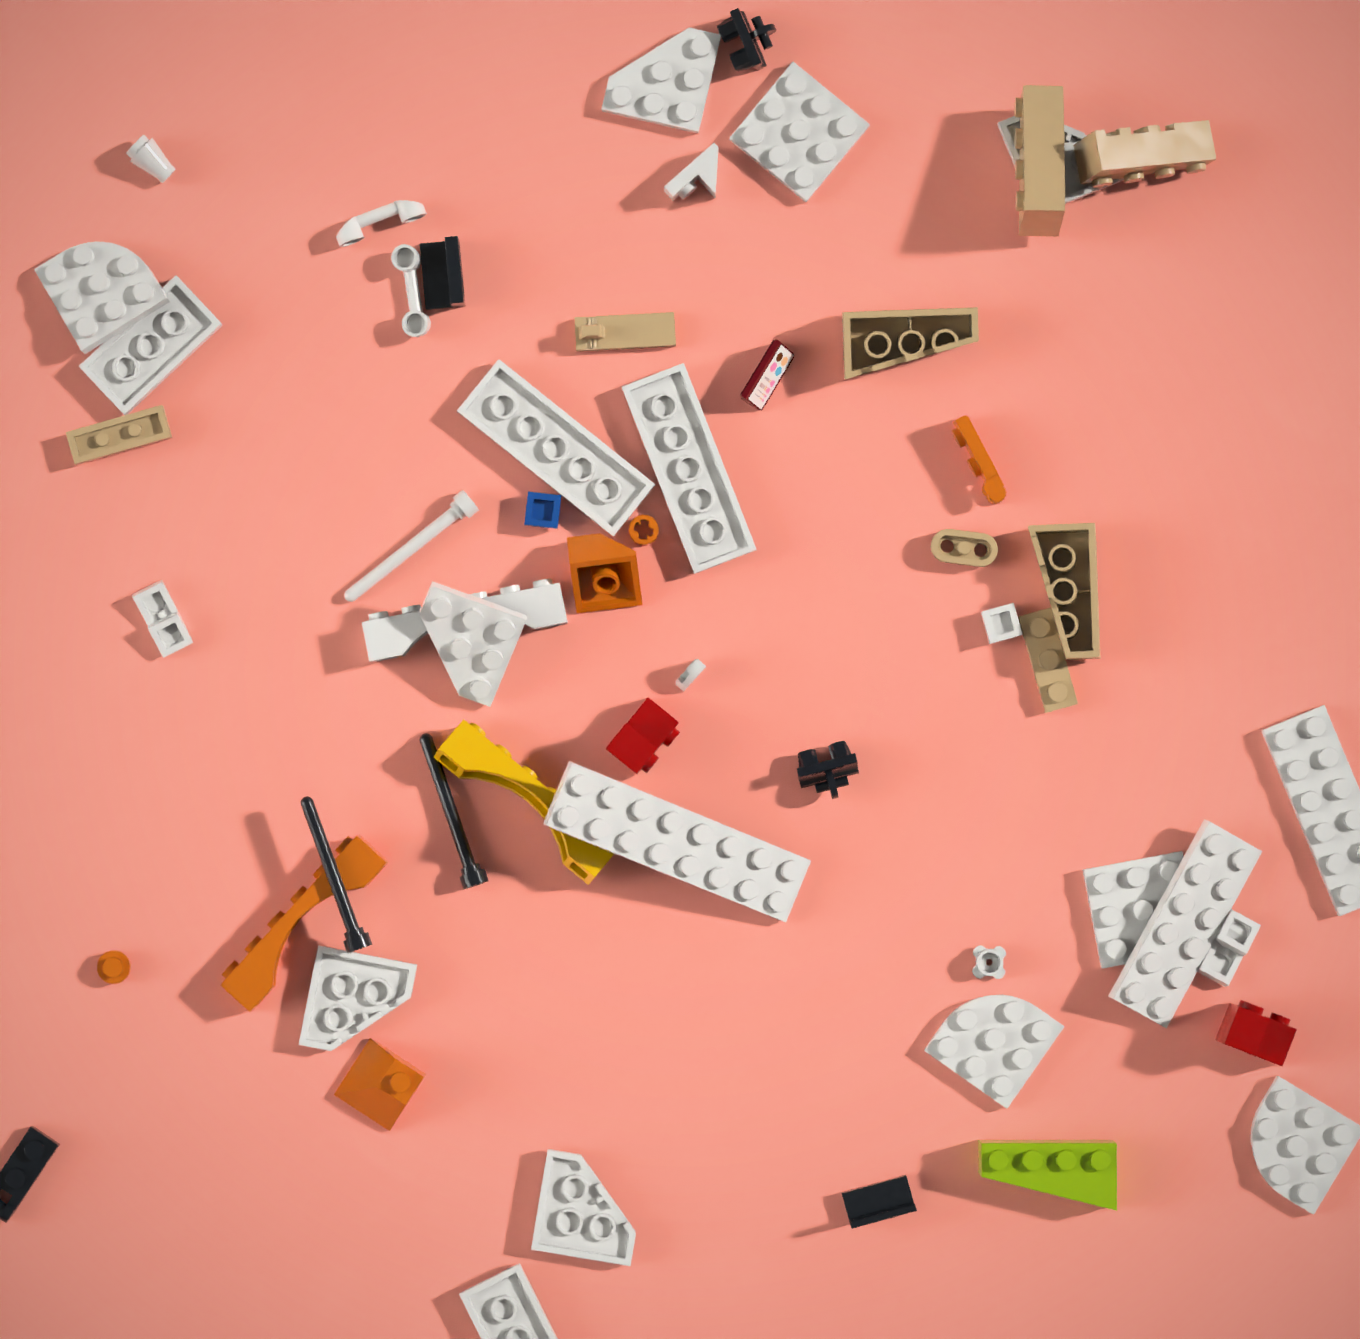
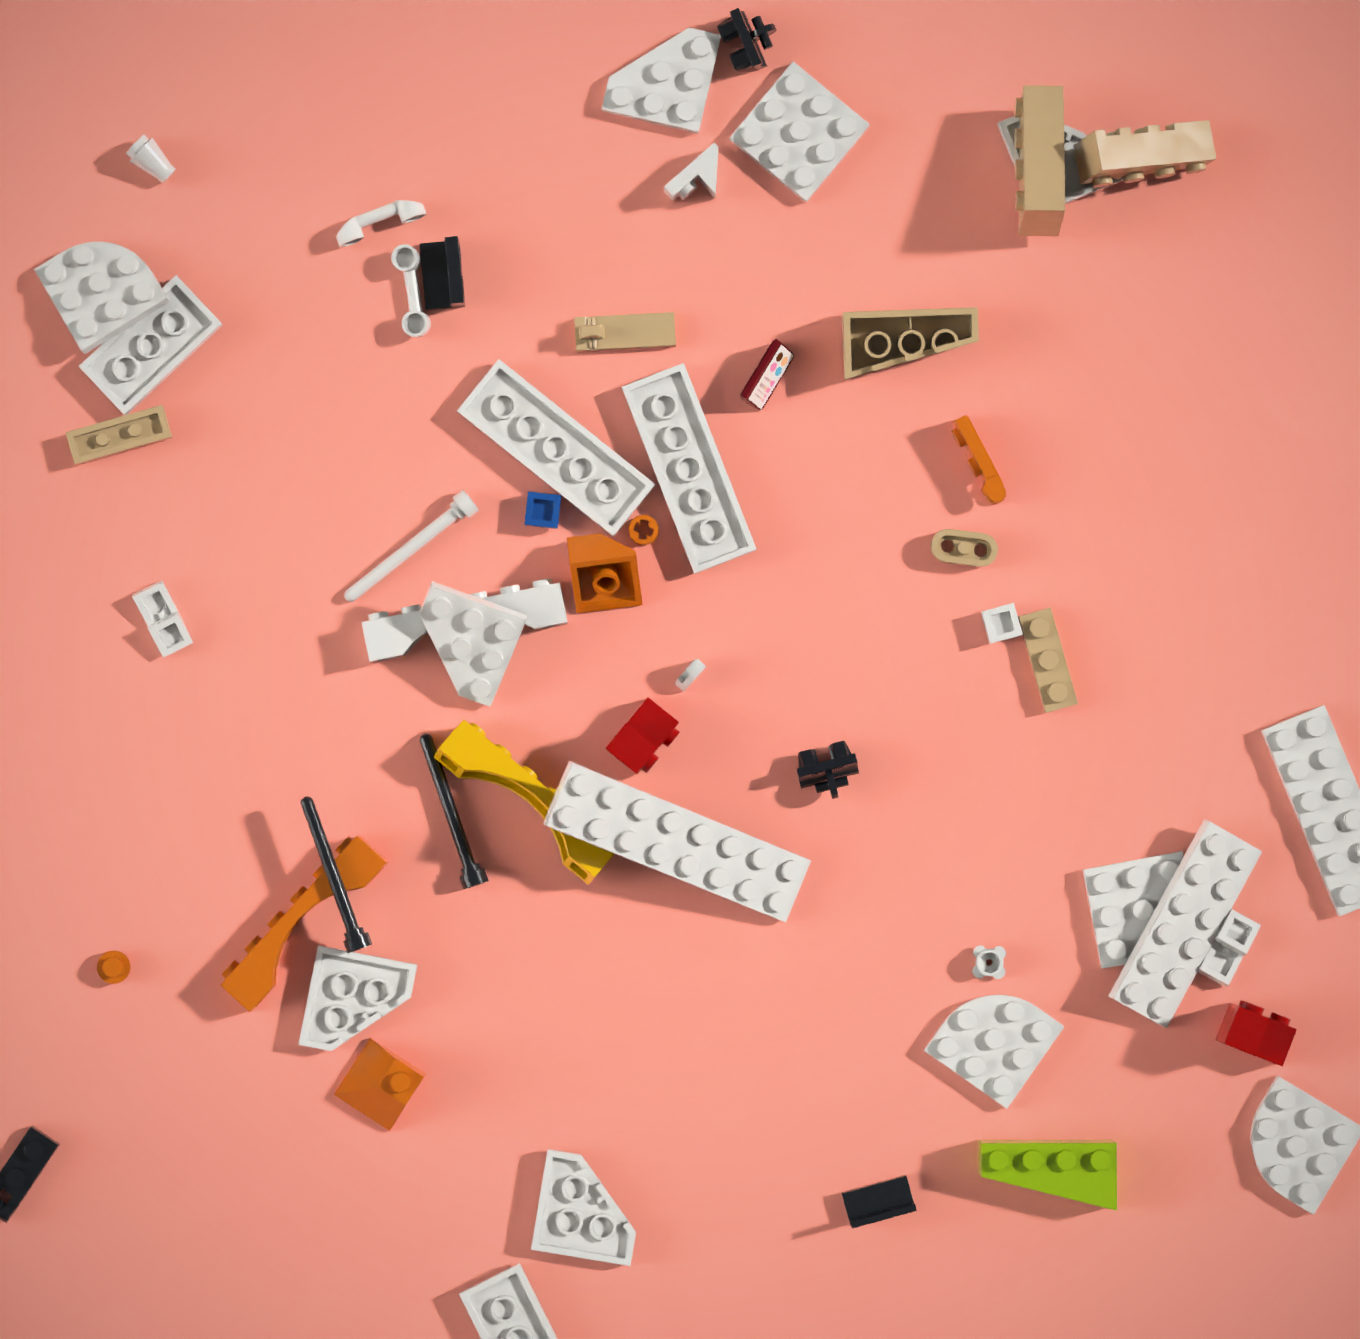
tan wedge [1027,522,1101,660] -> none

